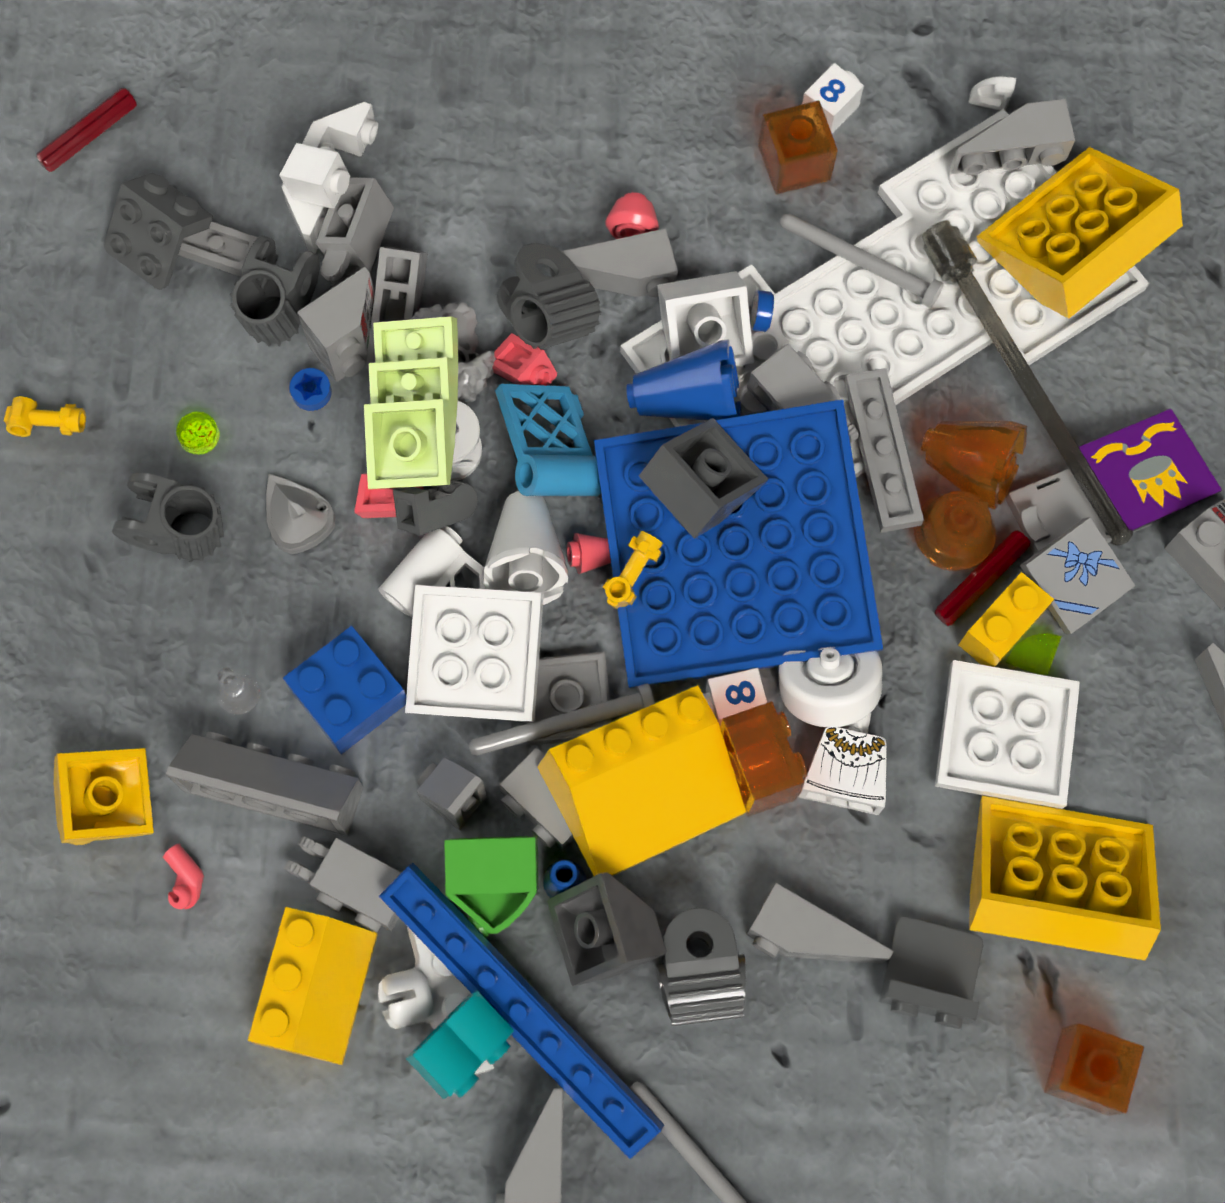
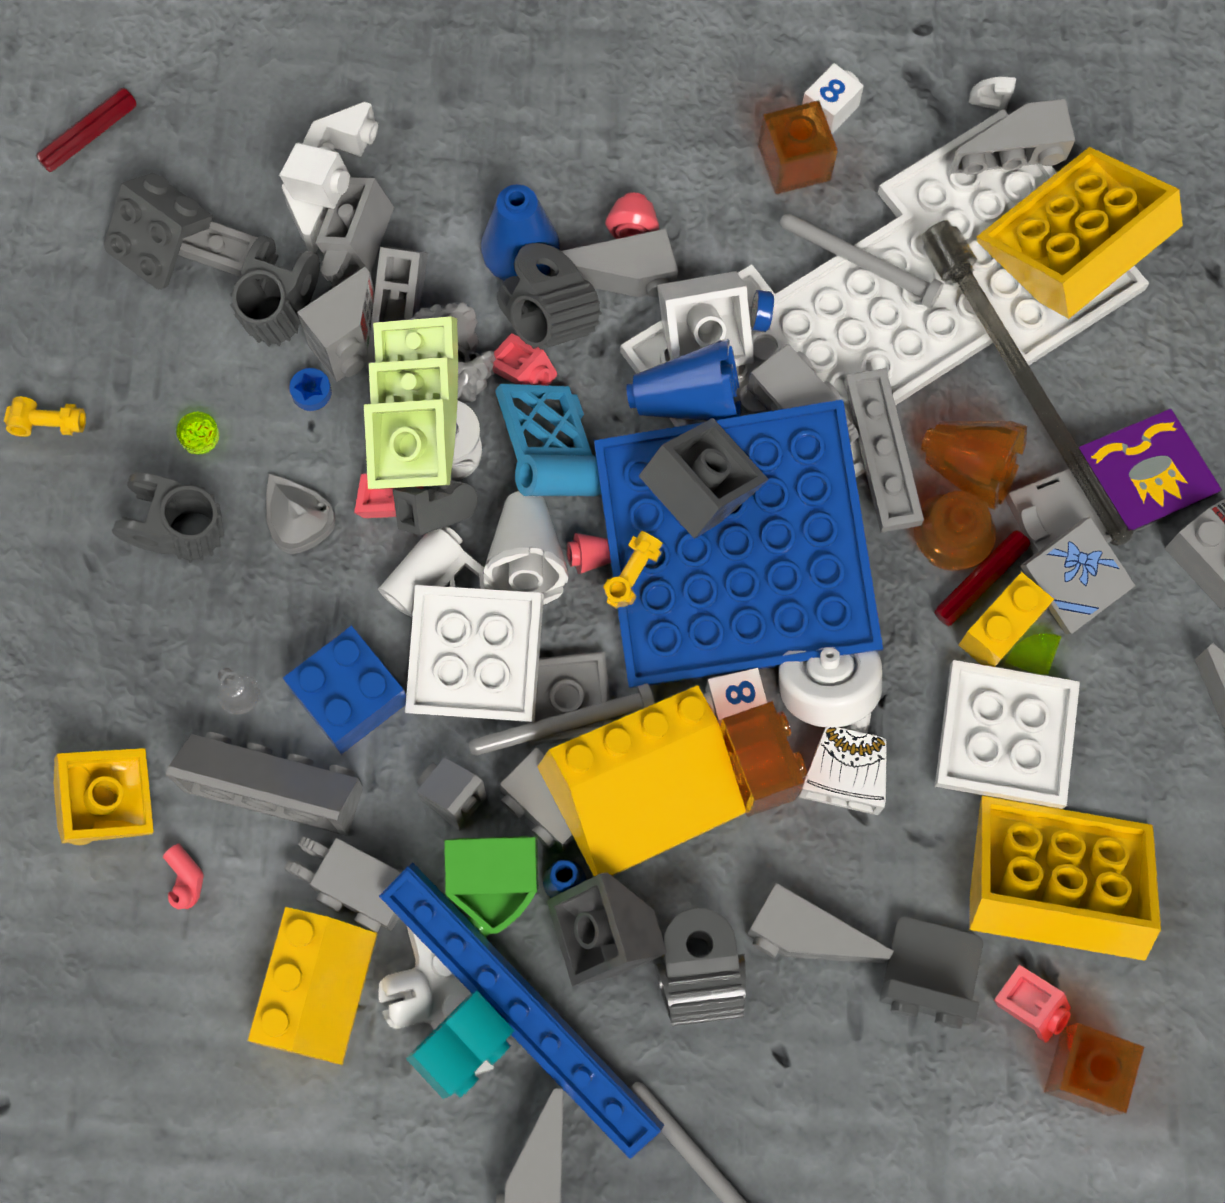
none -> blue cone [481,184,560,281]
none -> coral bracket [994,965,1071,1043]

